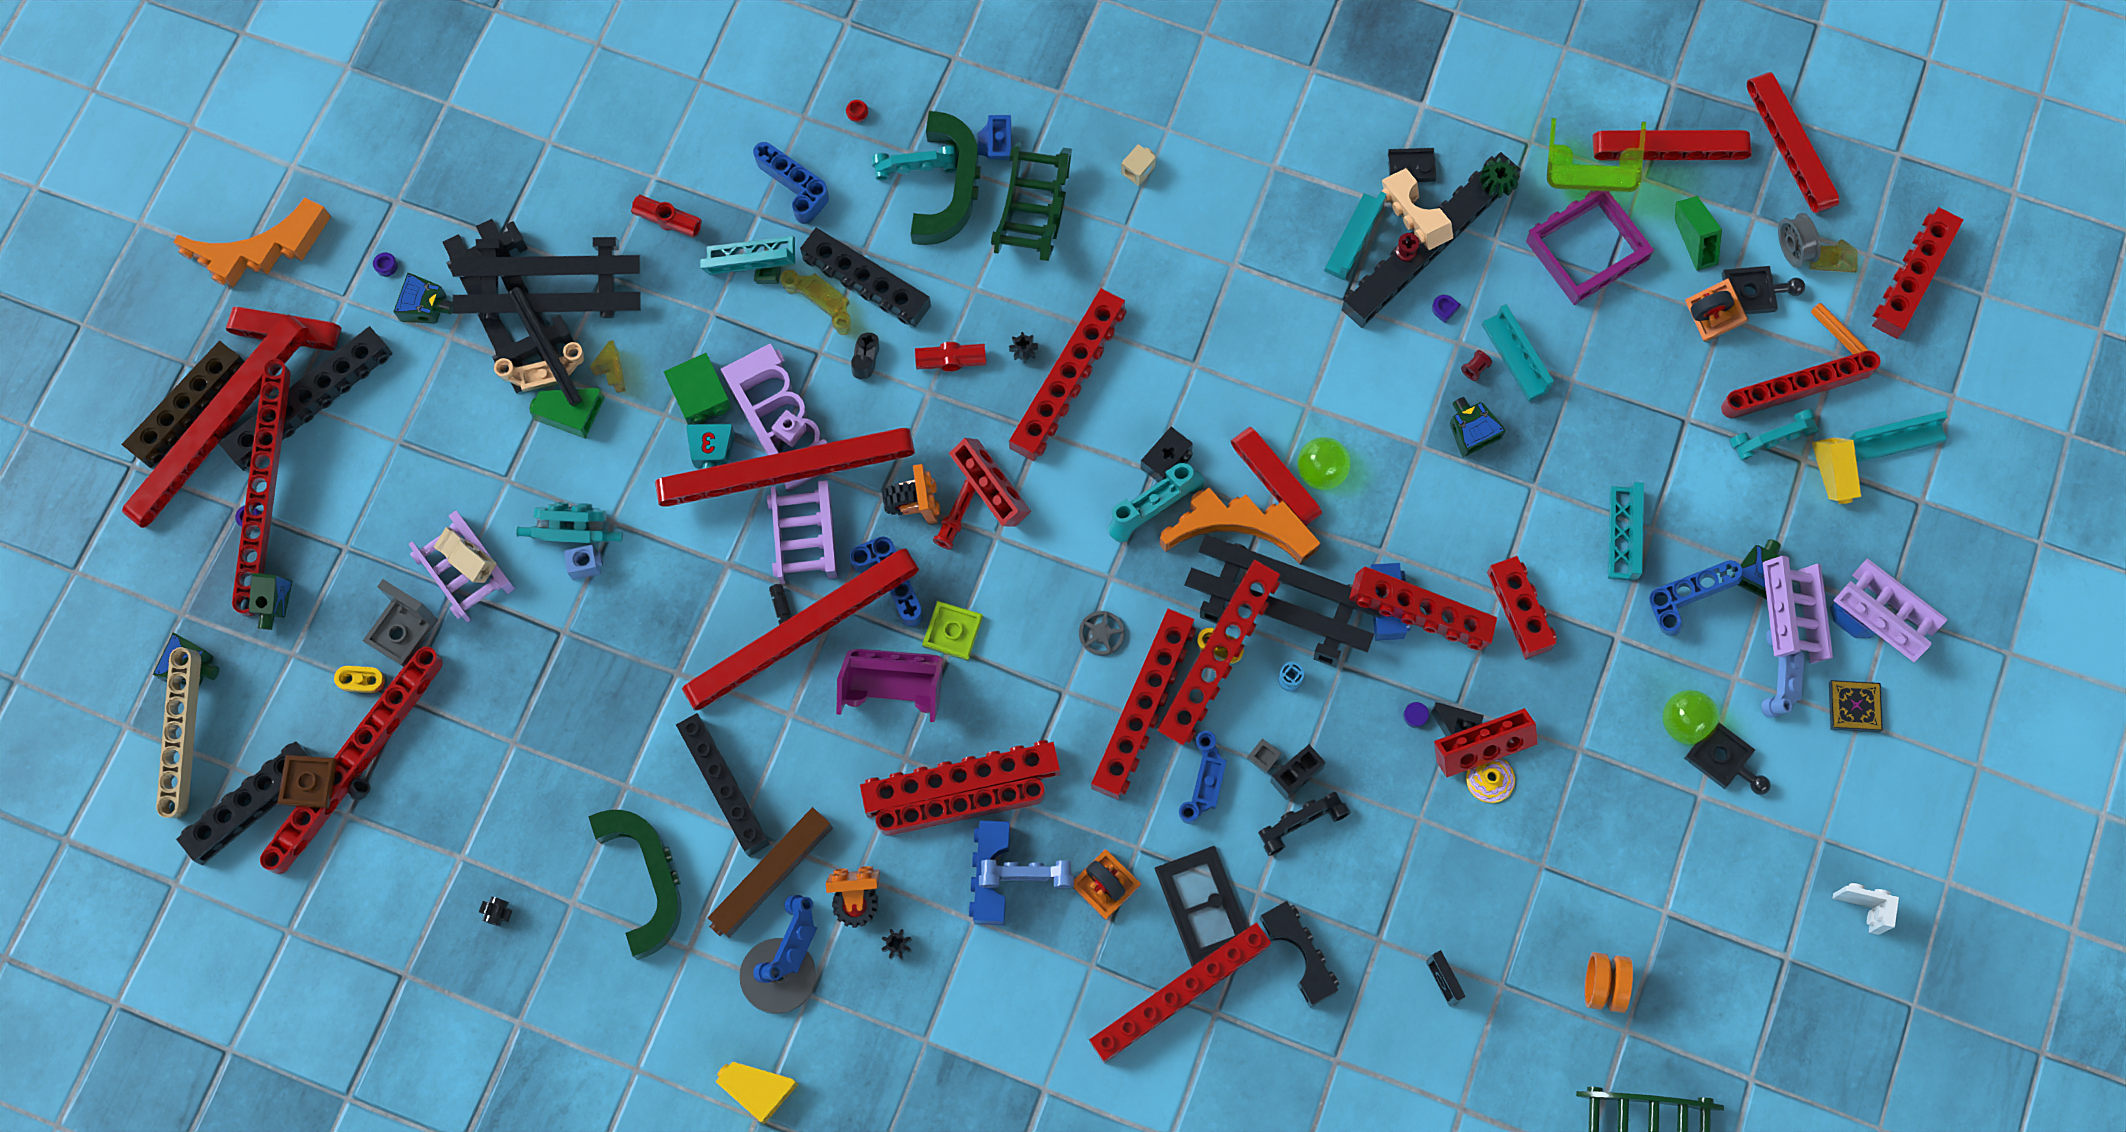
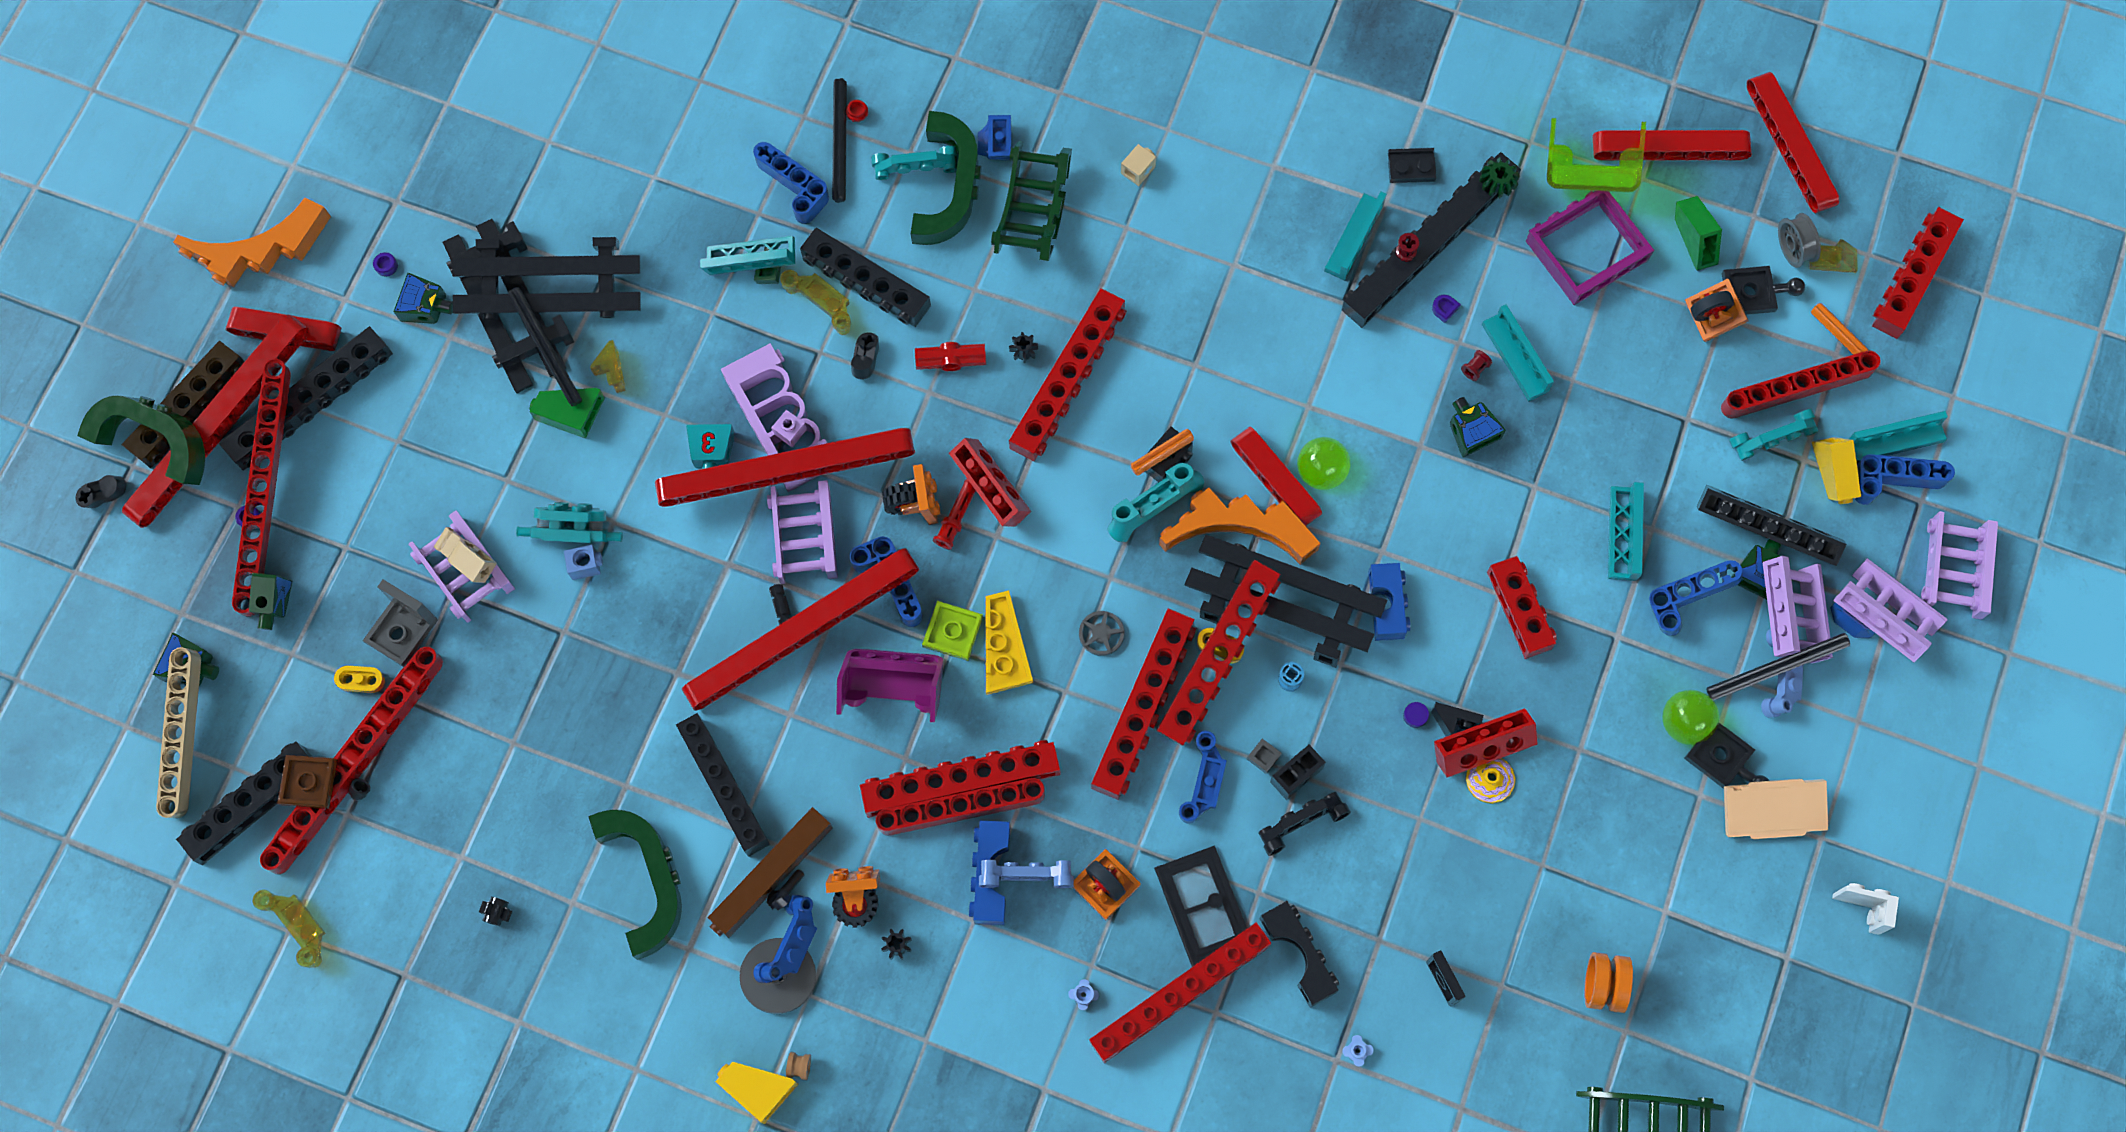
light nougat plate [494,342,584,392] -> none
red piece [631,194,702,238] -> none
green brick [663,353,732,425] -> none
red brick [1349,566,1498,650] -> none
light nougat arch [1382,168,1453,250] -> none
tile [1829,680,1883,733] -> none
none -> black piece [75,475,126,508]
none -> dark green arch [77,396,205,485]
none -> clear yellow plate [252,890,326,968]
none -> black bar [766,869,804,910]
none -> medium nougat wheel [786,1052,811,1080]
none -> black axle [832,78,847,203]
none -> yellow wing [985,590,1033,695]
none -> light blue plate [1069,979,1099,1010]
none -> orange axle [1131,429,1194,476]
none -> light blue plate [1342,1035,1373,1067]
none -> black brick [1697,484,1847,566]
none -> black axle [1706,633,1850,700]
none -> light nougat piece [1724,779,1828,839]
none -> blue beam [1854,454,1955,505]
none -> lavender fence [1921,511,1998,620]

